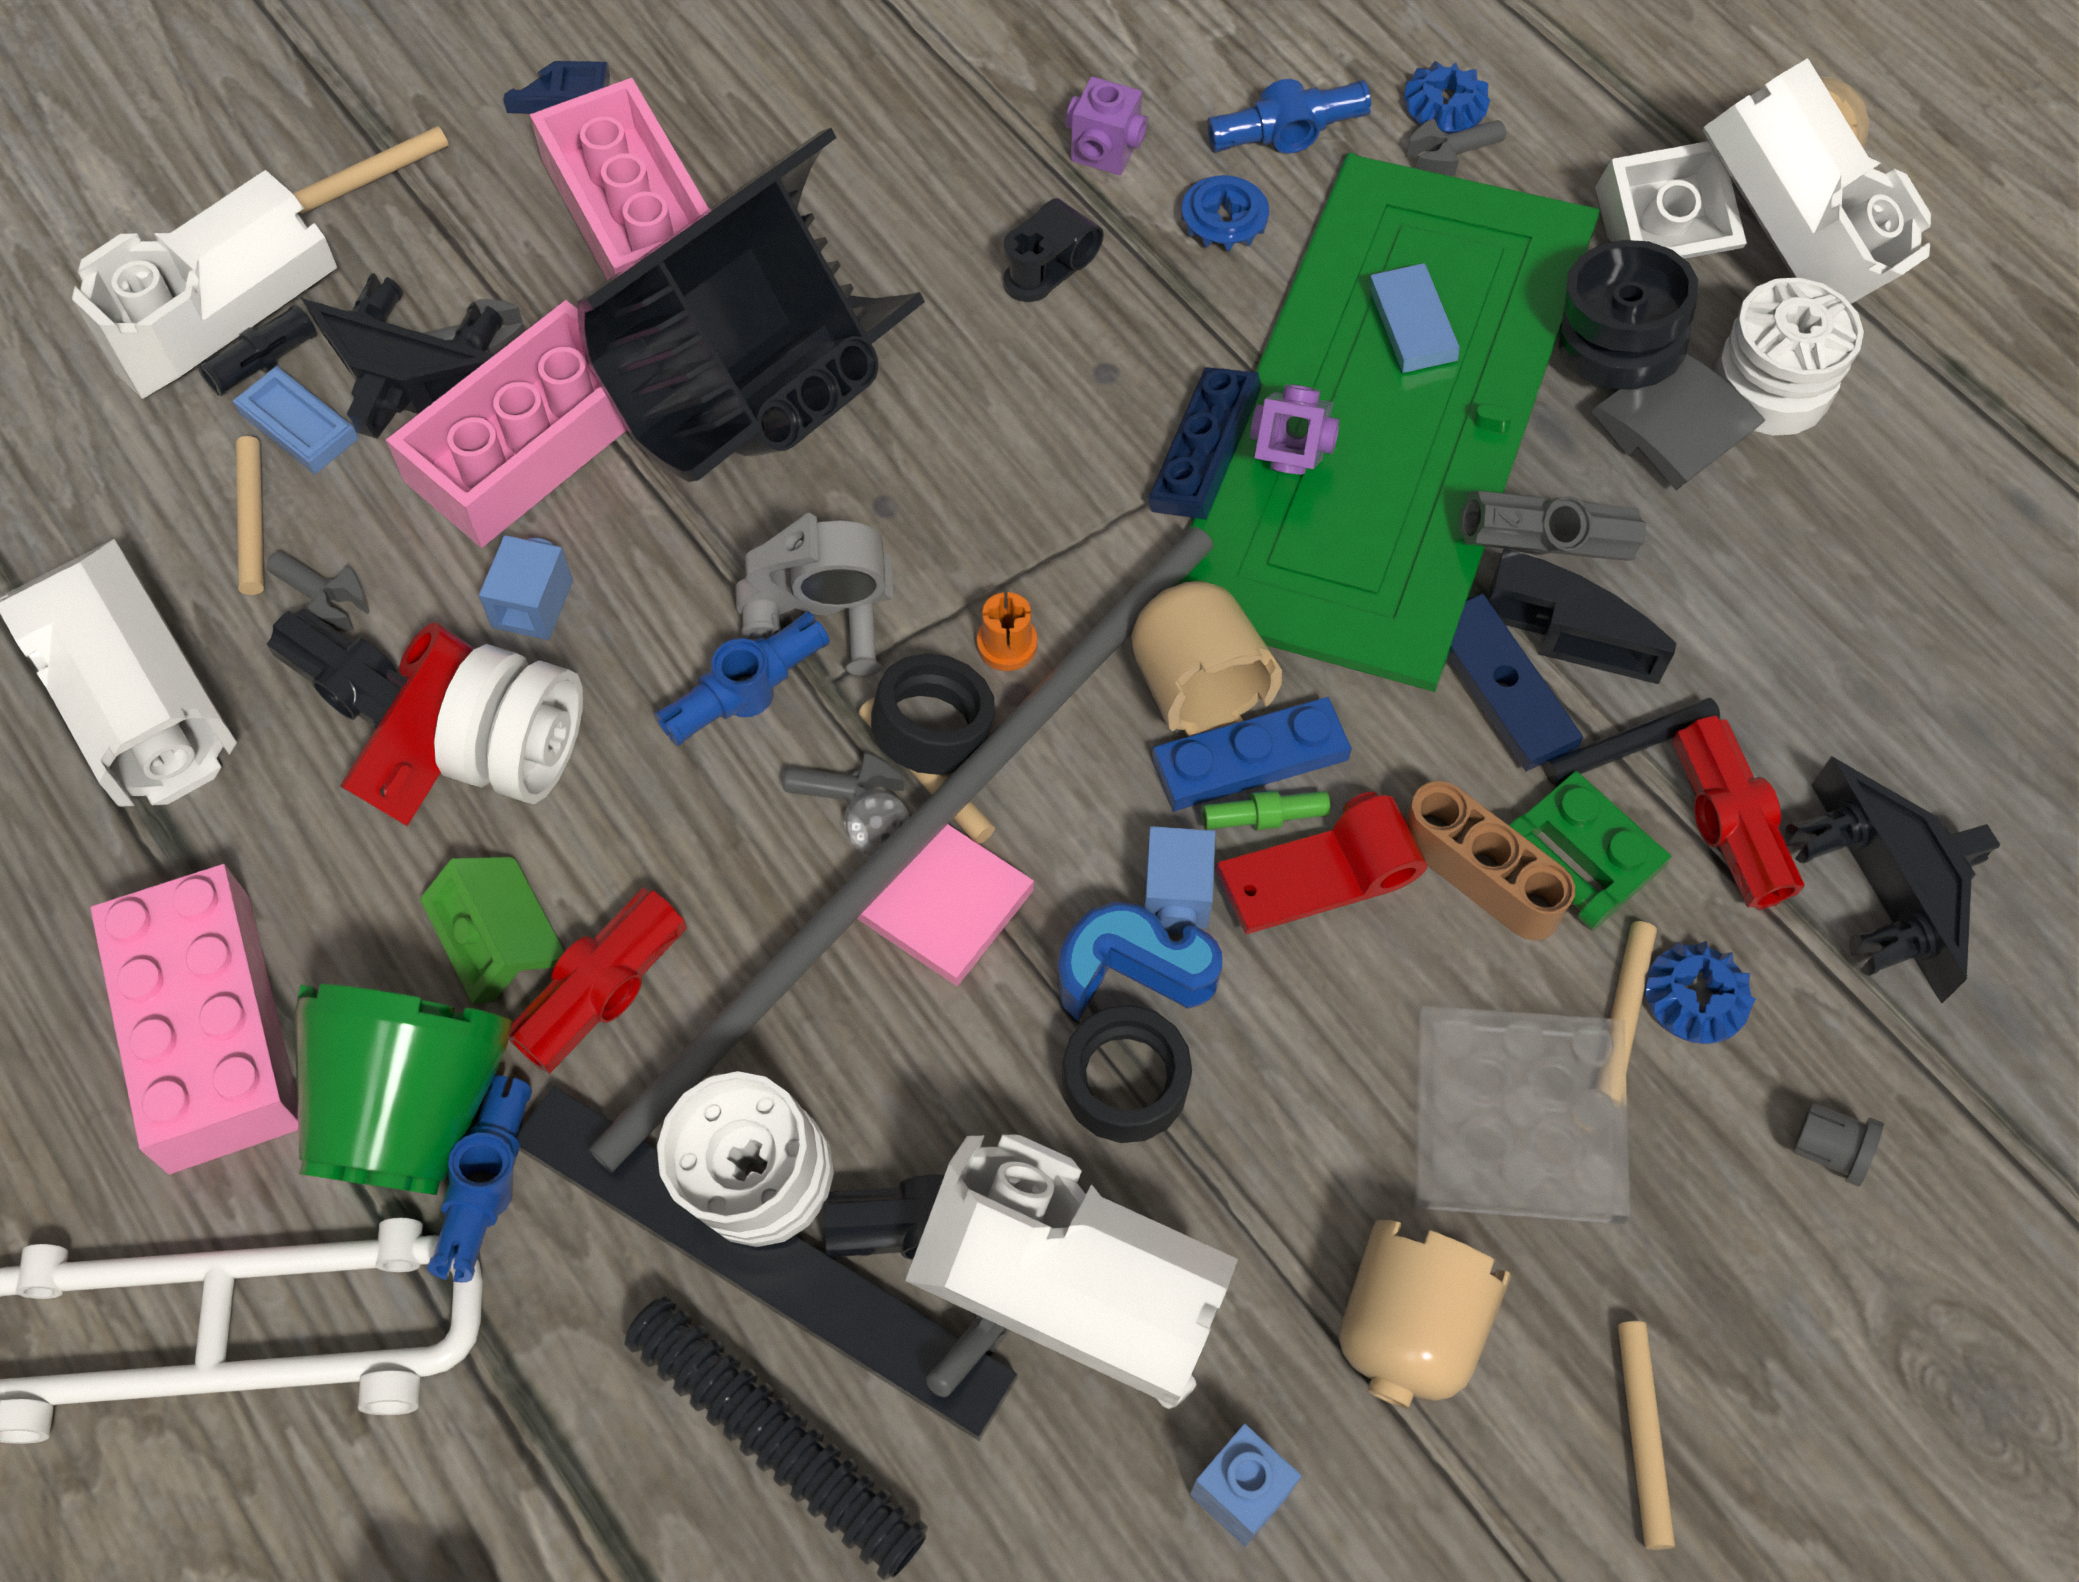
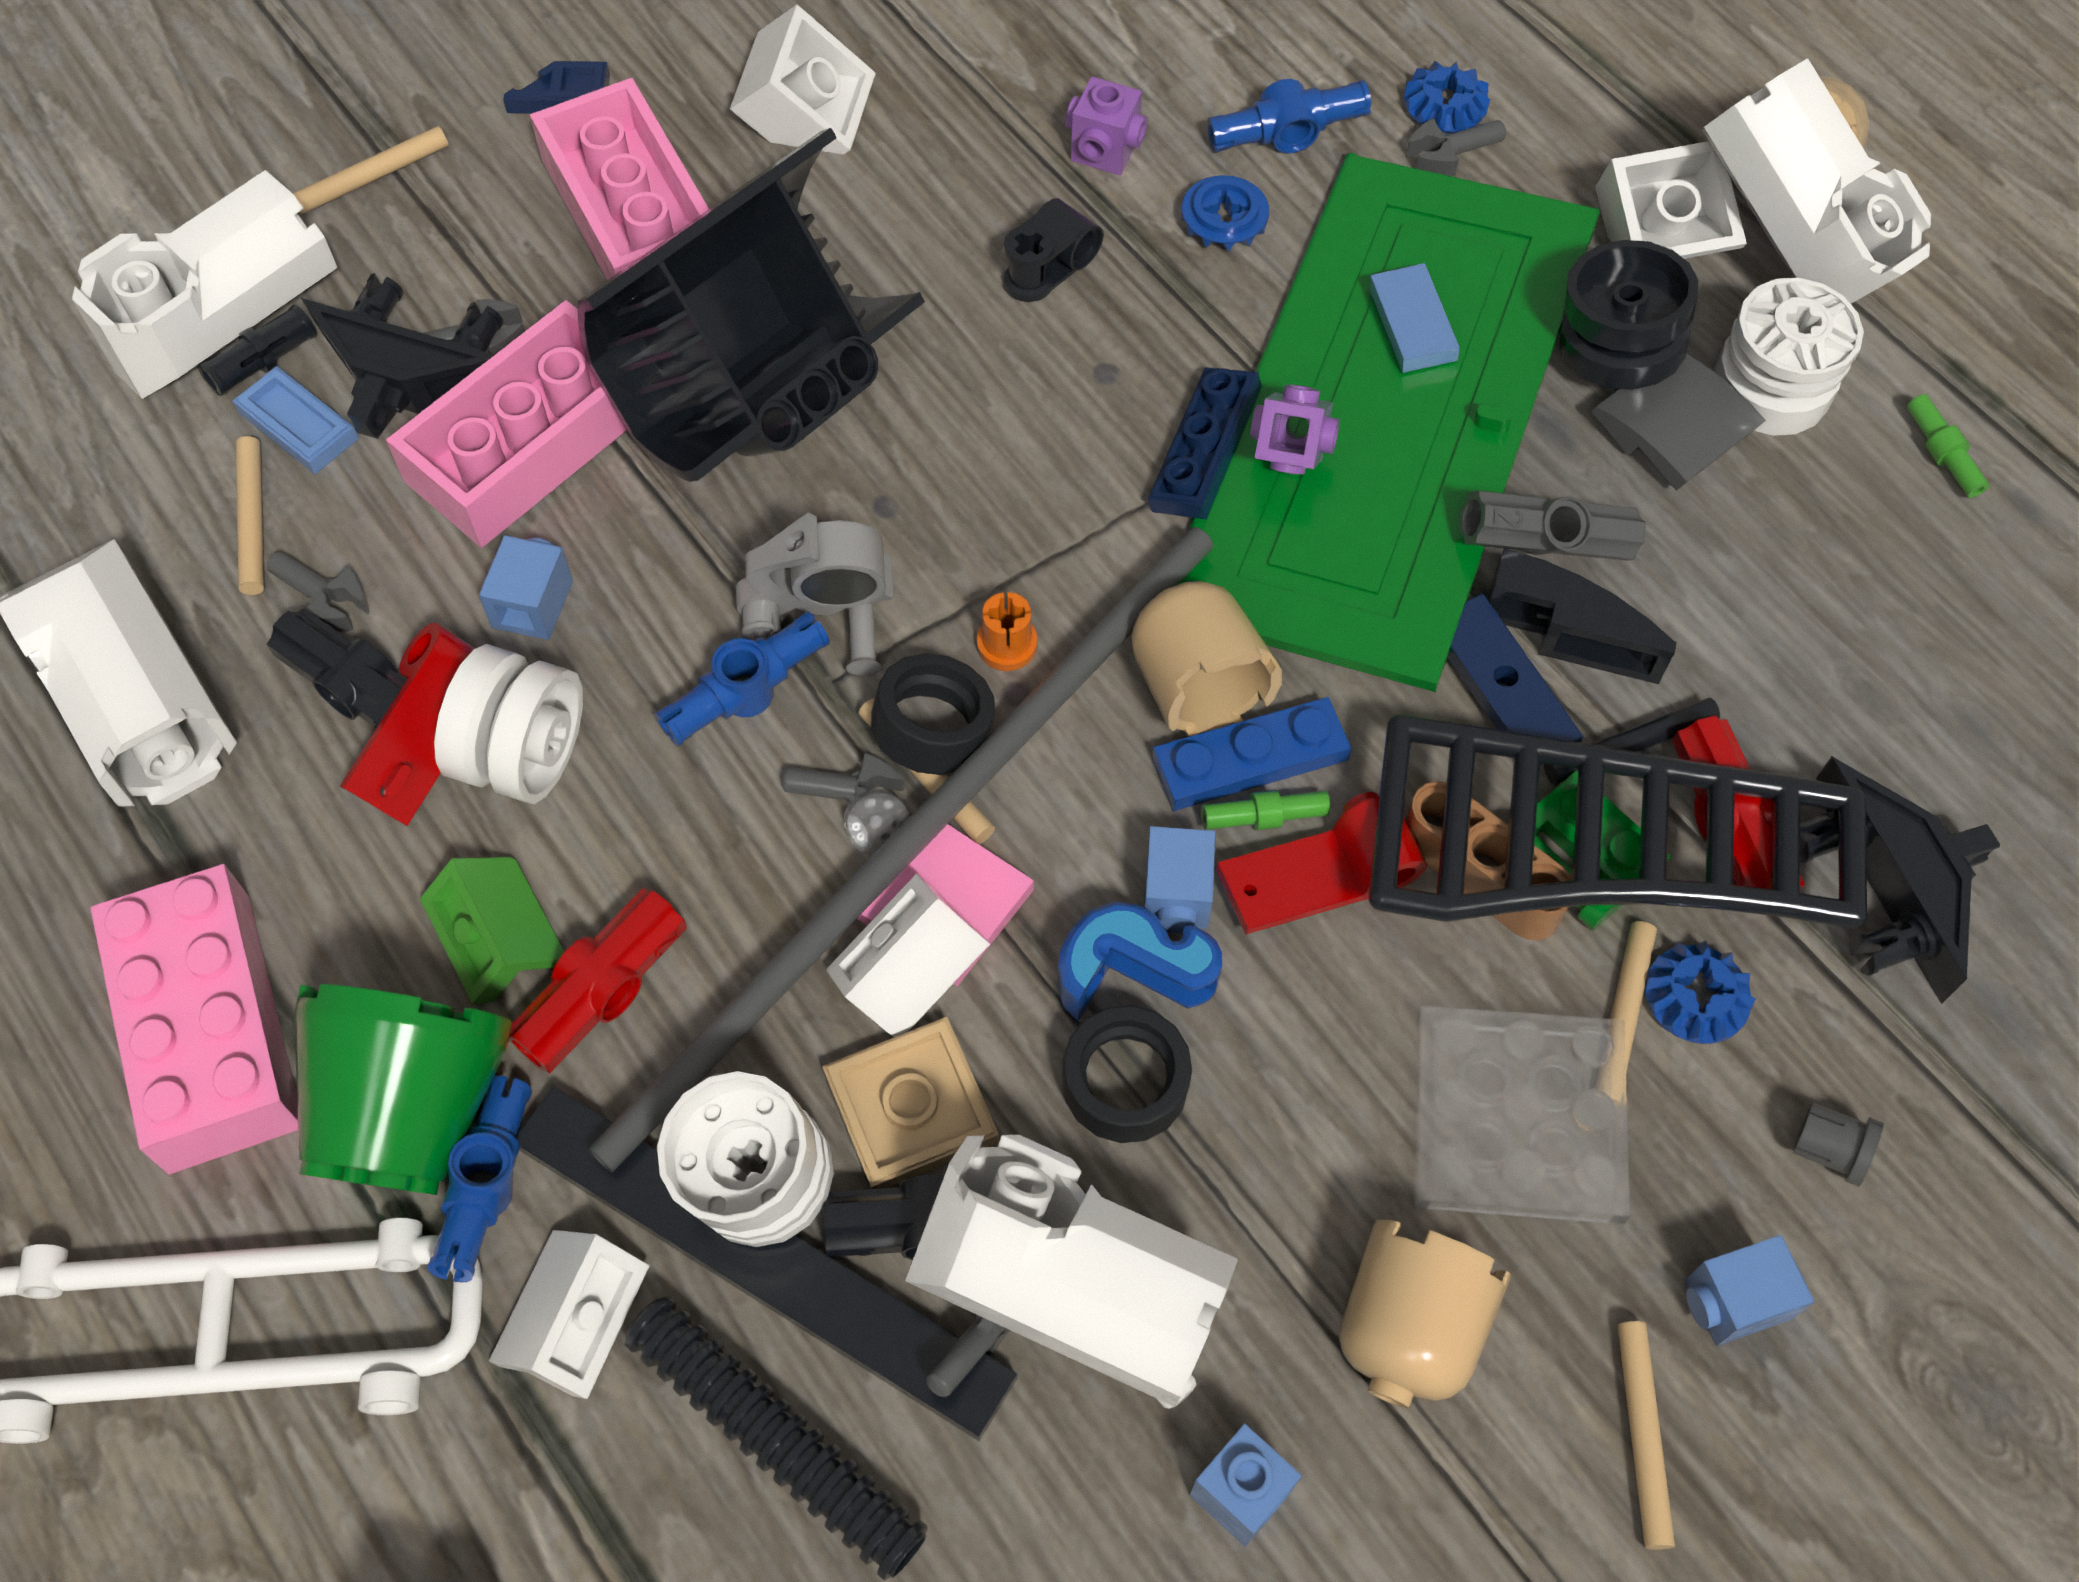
none -> white panel [489,1230,650,1399]
none -> white slope [730,4,876,155]
none -> tan tile [822,1017,999,1189]
none -> white panel [826,873,990,1037]
none -> black bar [1369,714,1867,928]
none -> medium blue brick [1685,1235,1815,1346]
none -> bright green bar [1906,394,1990,498]

